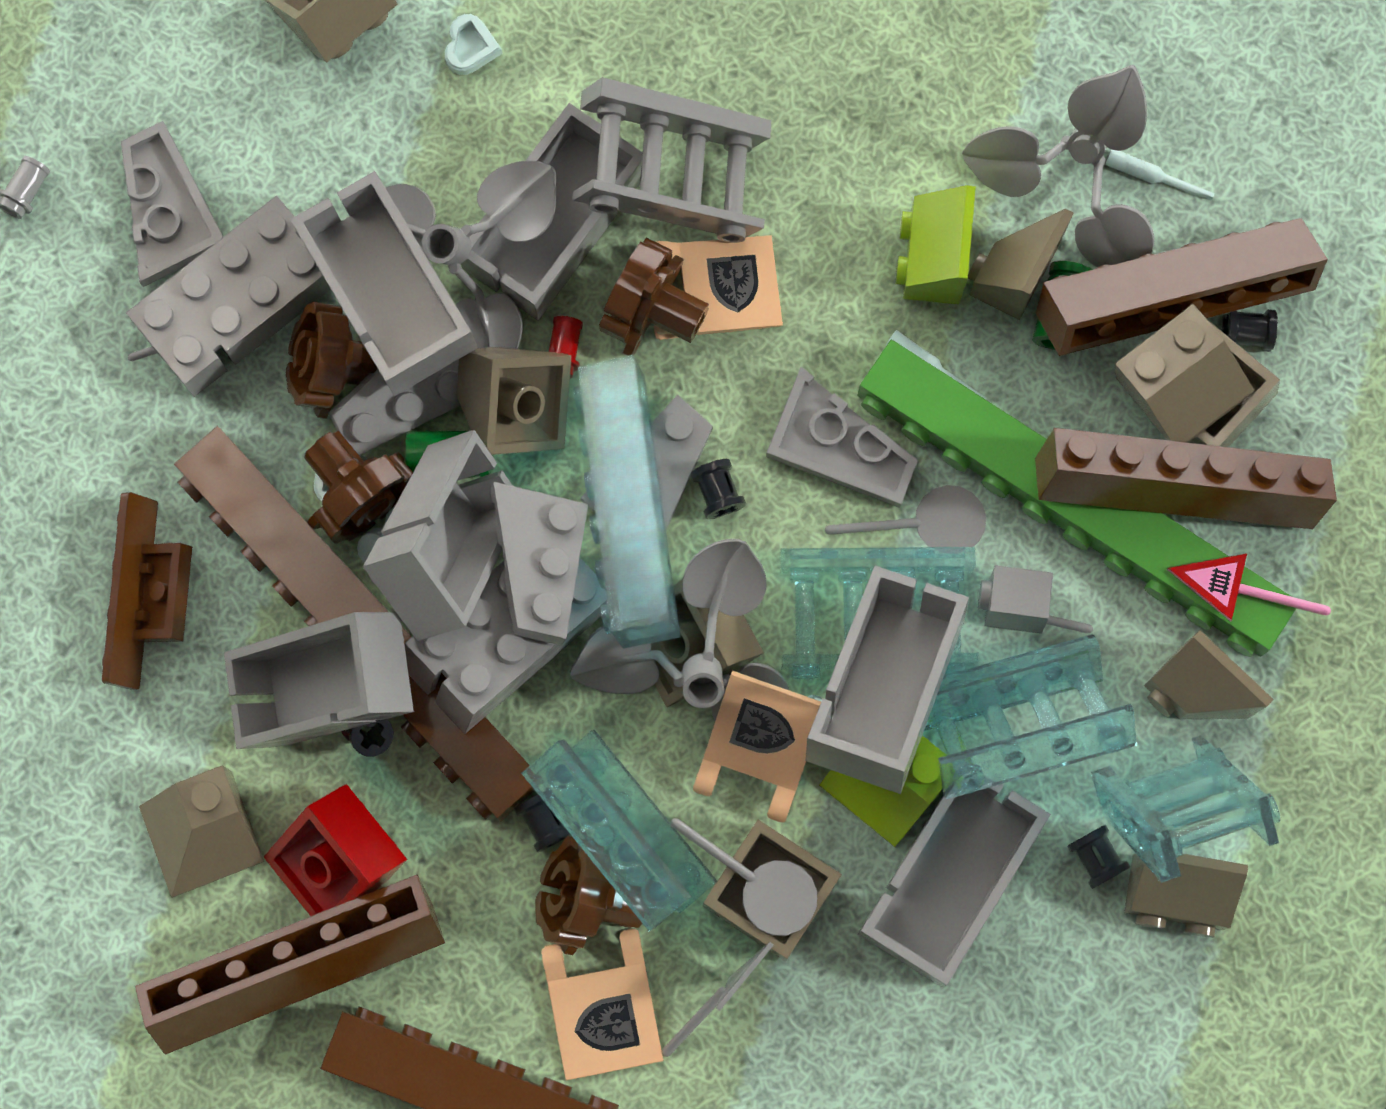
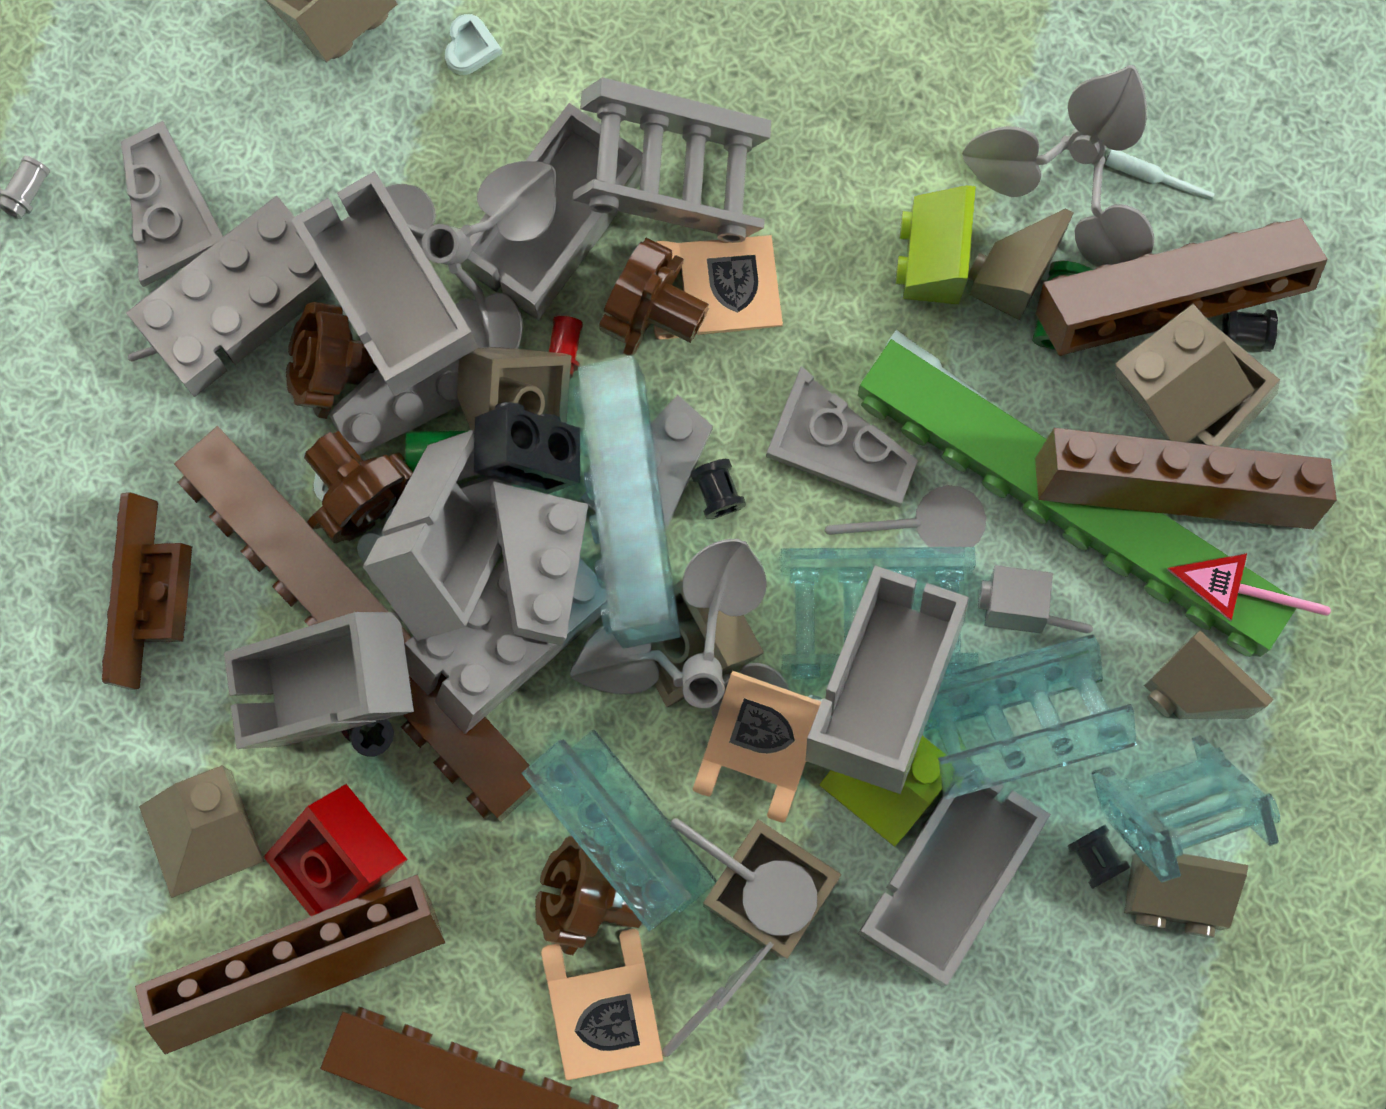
black bush [514,789,575,853] -> none
none -> black brick [474,402,580,494]

